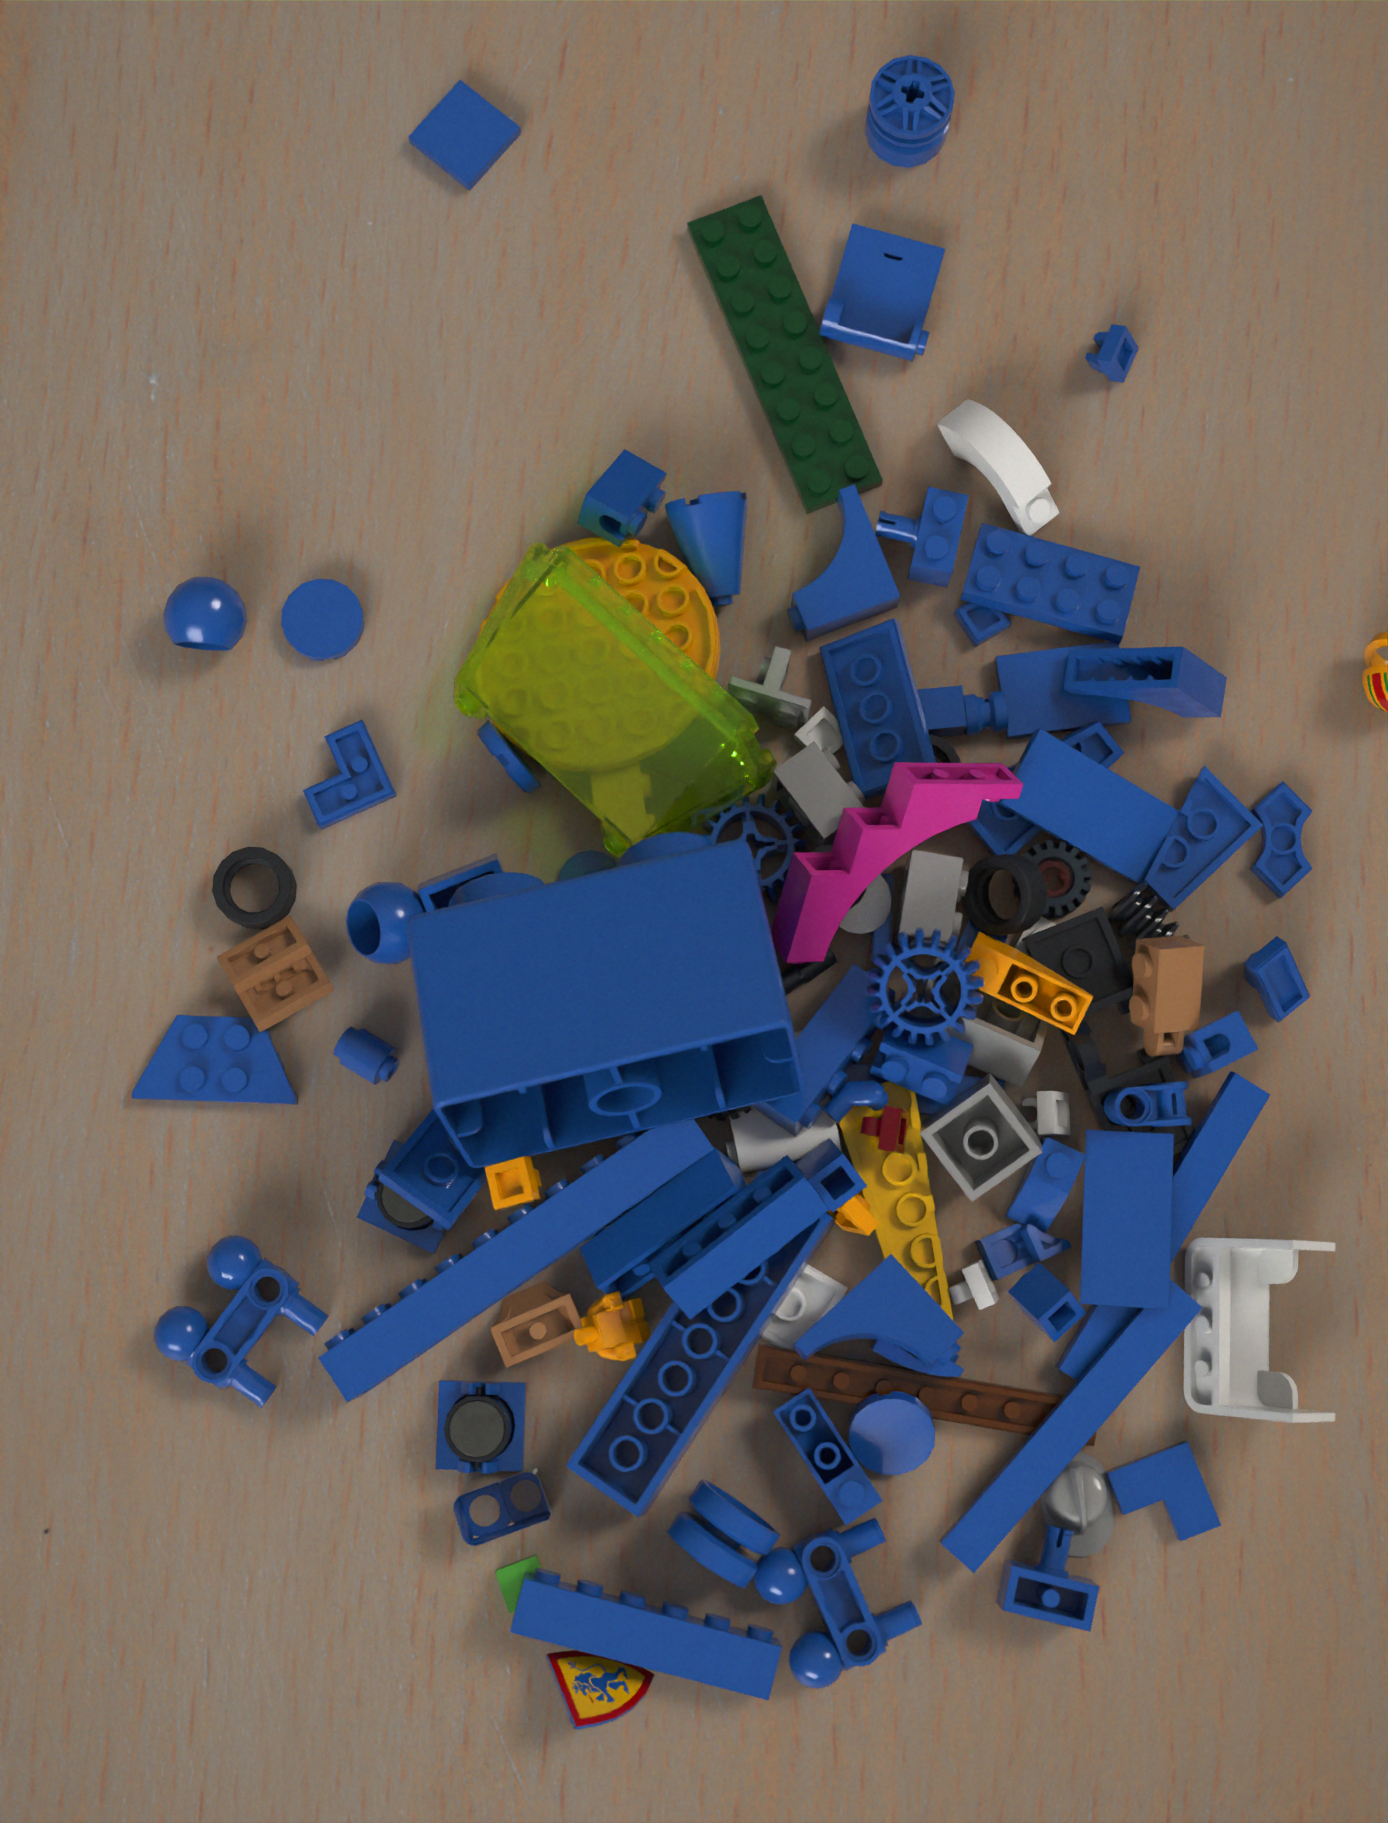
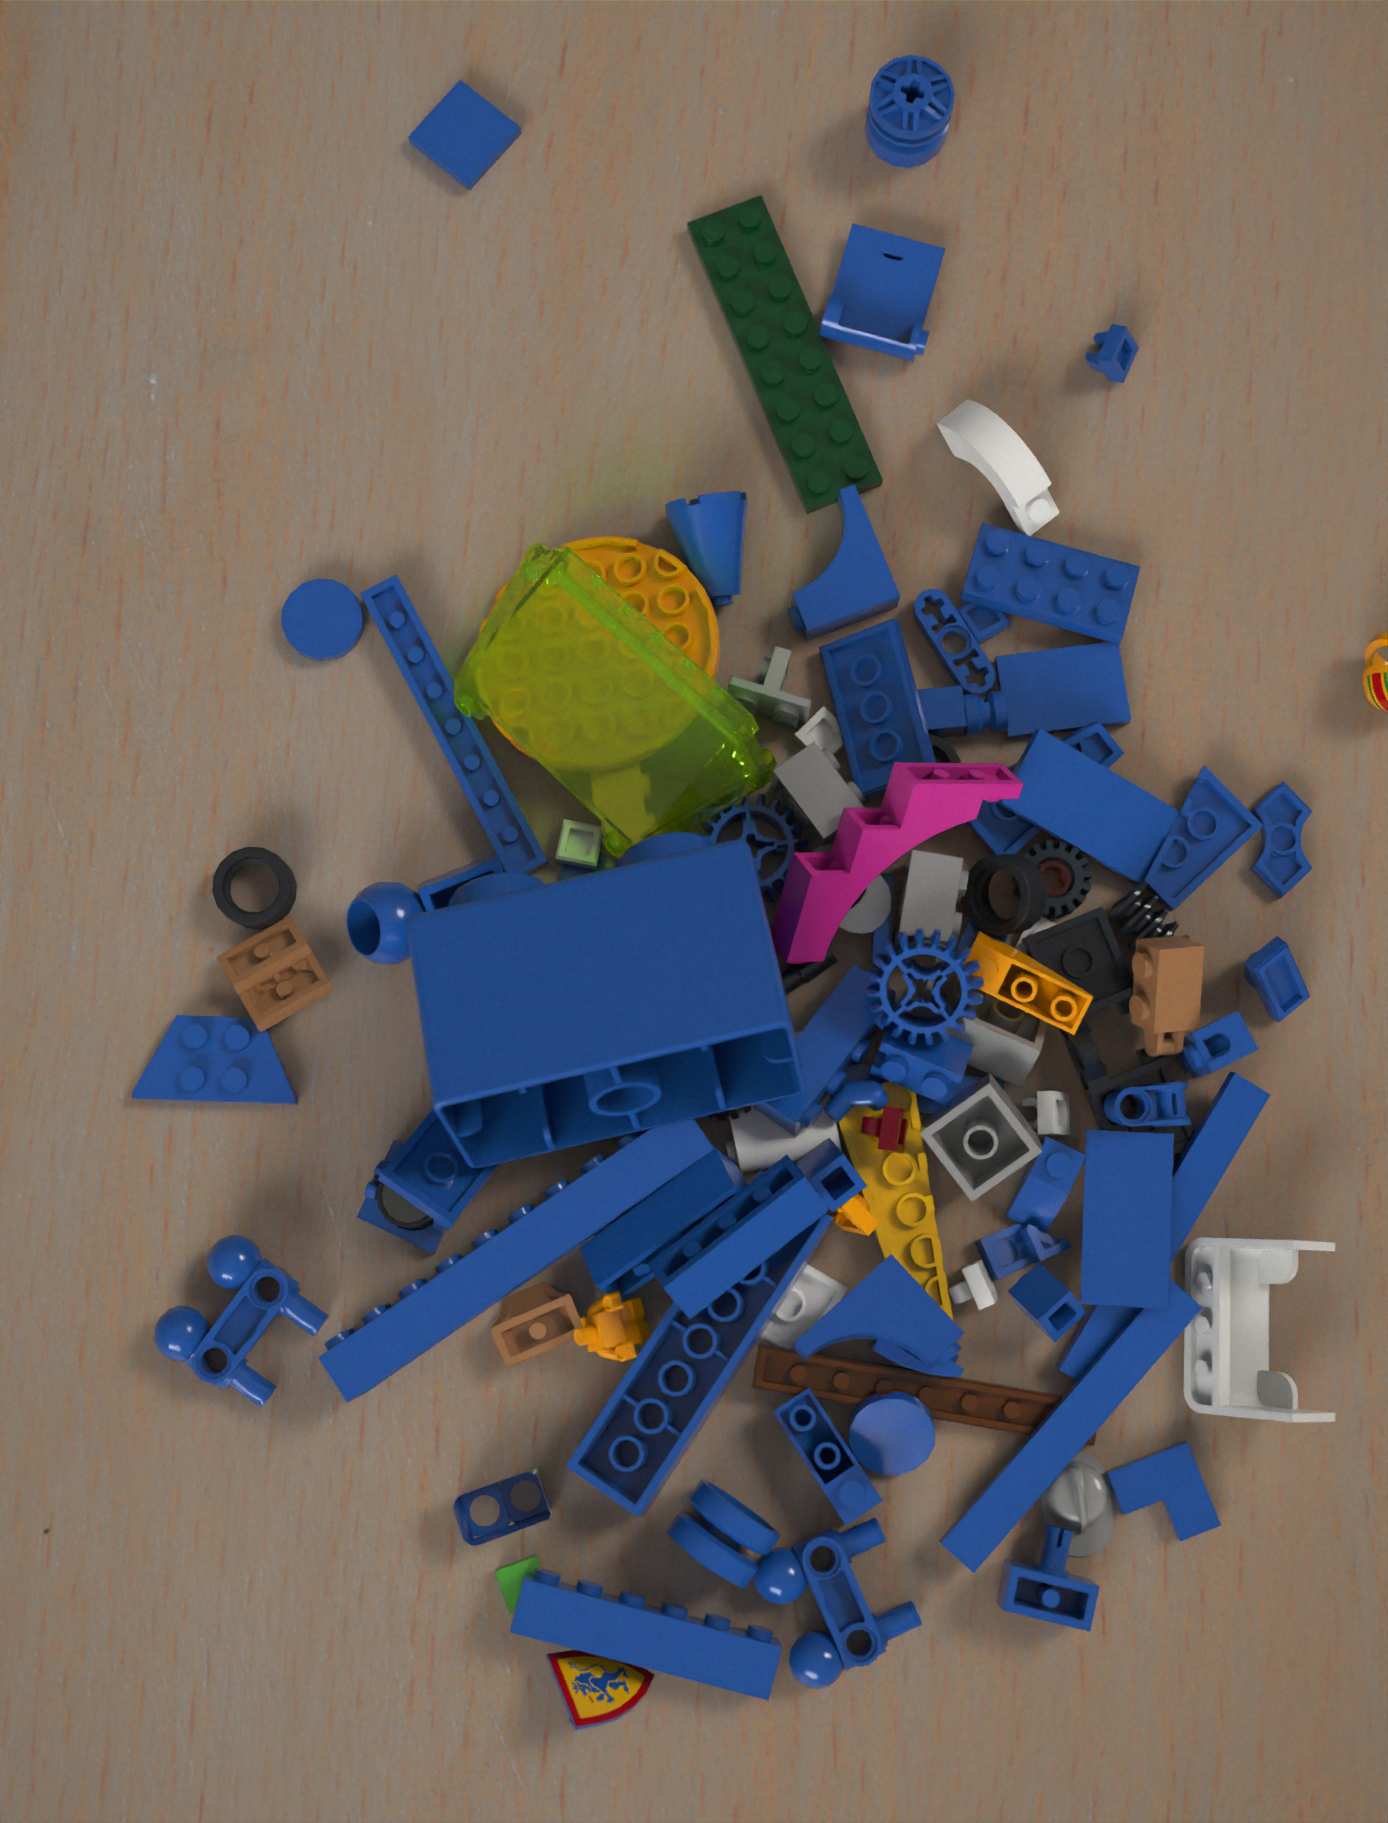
blue helmet [163,577,247,651] -> none
blue tile [303,720,397,830] -> none
blue brick [334,1026,400,1085] -> none
piece [436,1380,527,1474] -> none
blue tile [477,720,541,794] -> none
light orange tile [485,1156,542,1210] -> none
blue brick [577,449,667,547] -> none
blue brick [875,487,969,588] -> none
blue arch [1063,646,1227,718] -> none
none -> blue plate [360,574,549,874]
none -> white tile [555,819,605,870]
none -> blue beam [913,589,996,697]

